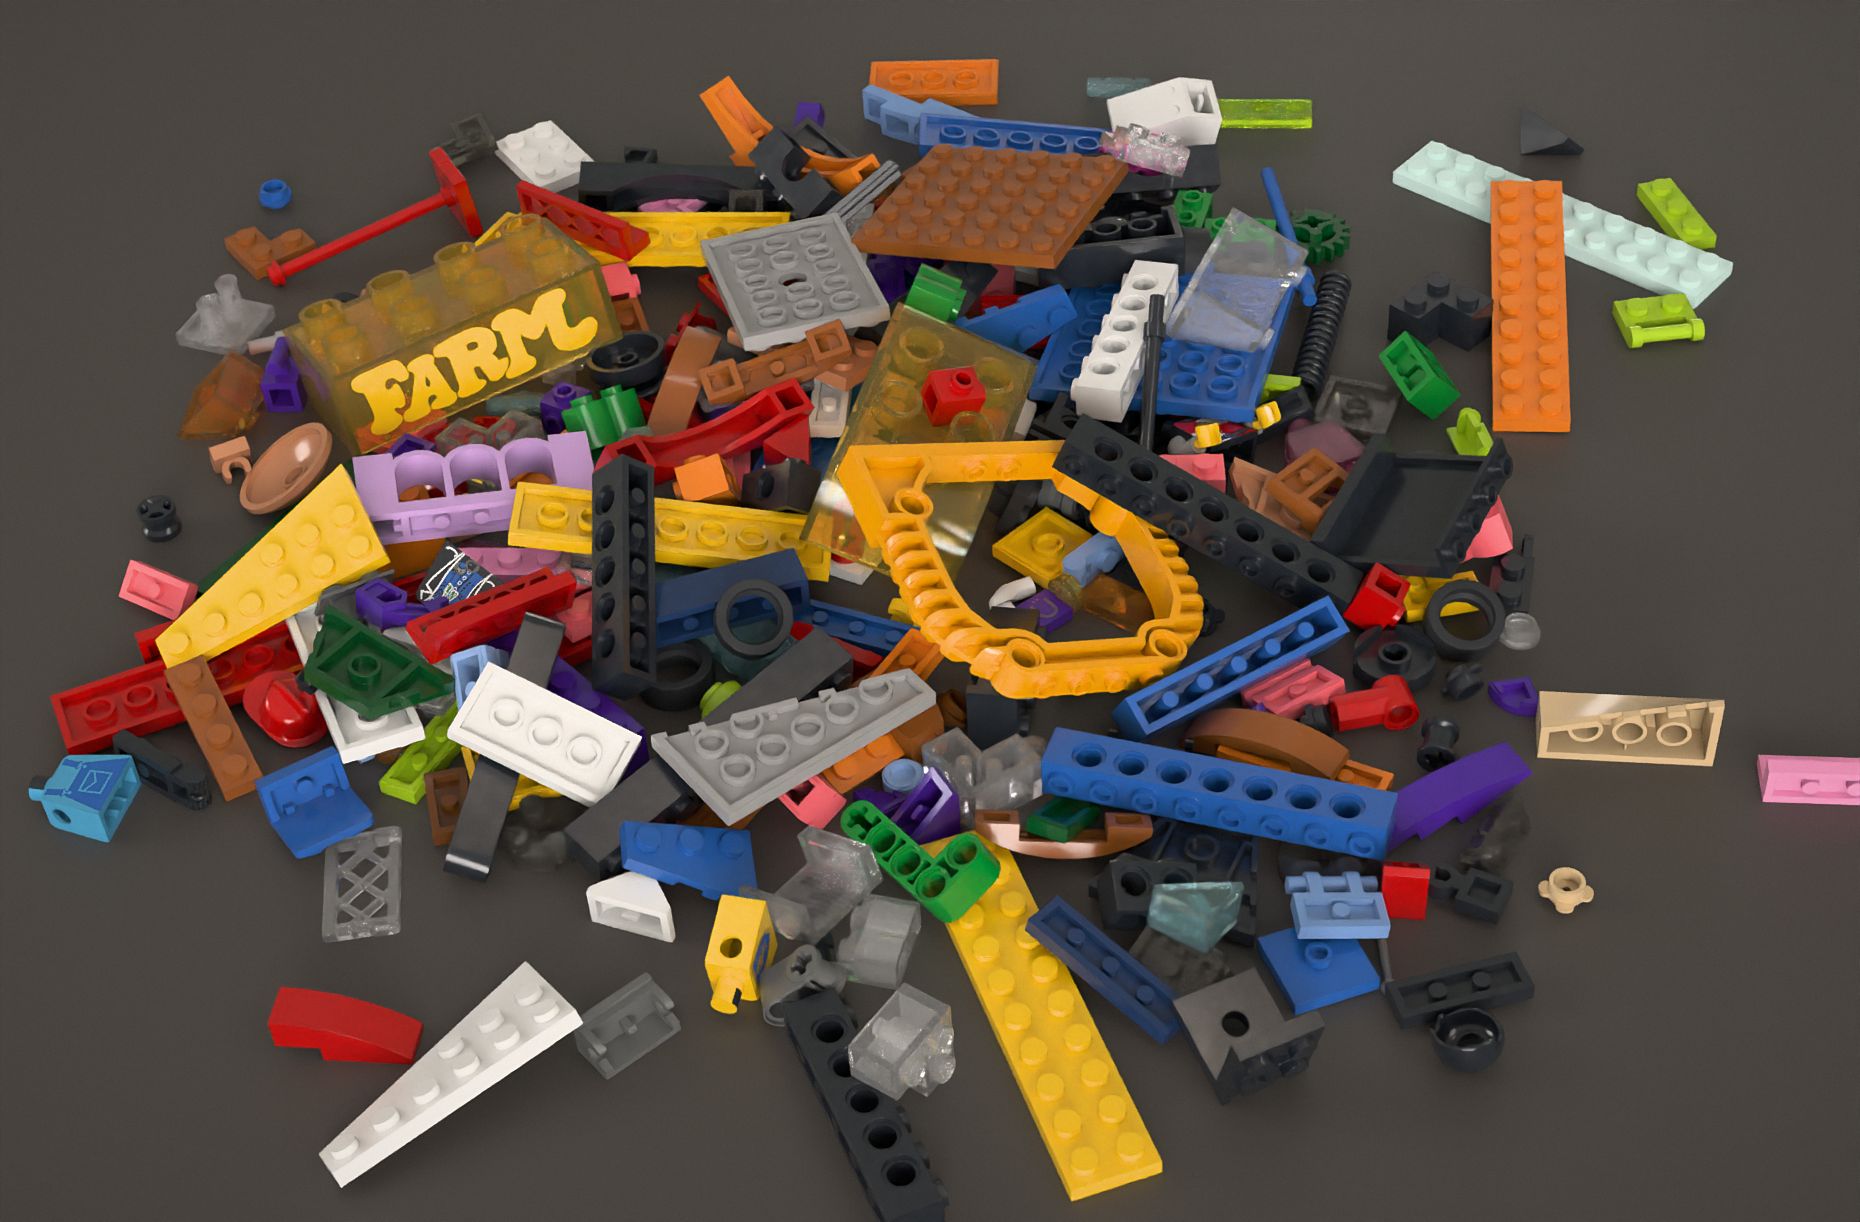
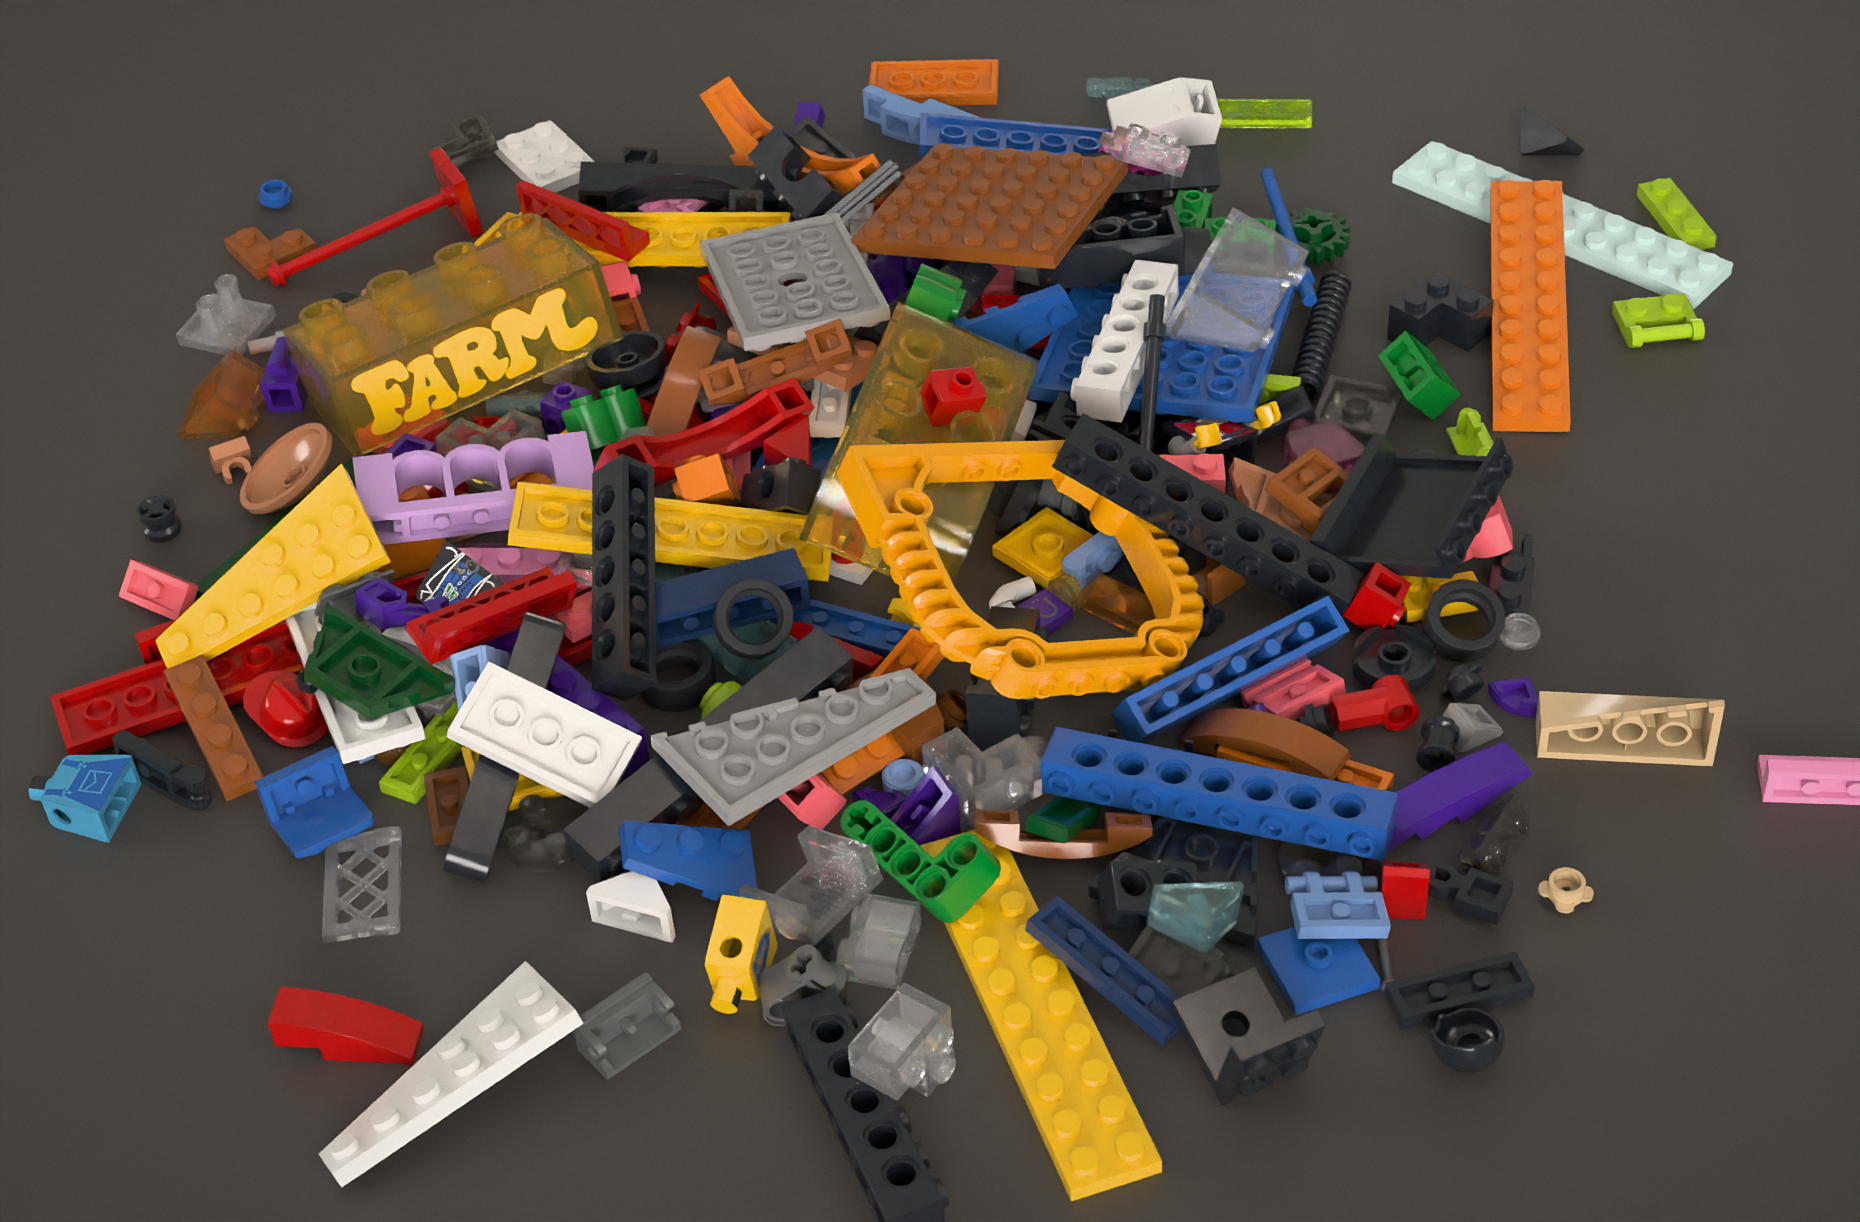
none -> dark orange panel [1193,556,1246,606]
none -> light grey slope [1442,703,1503,752]

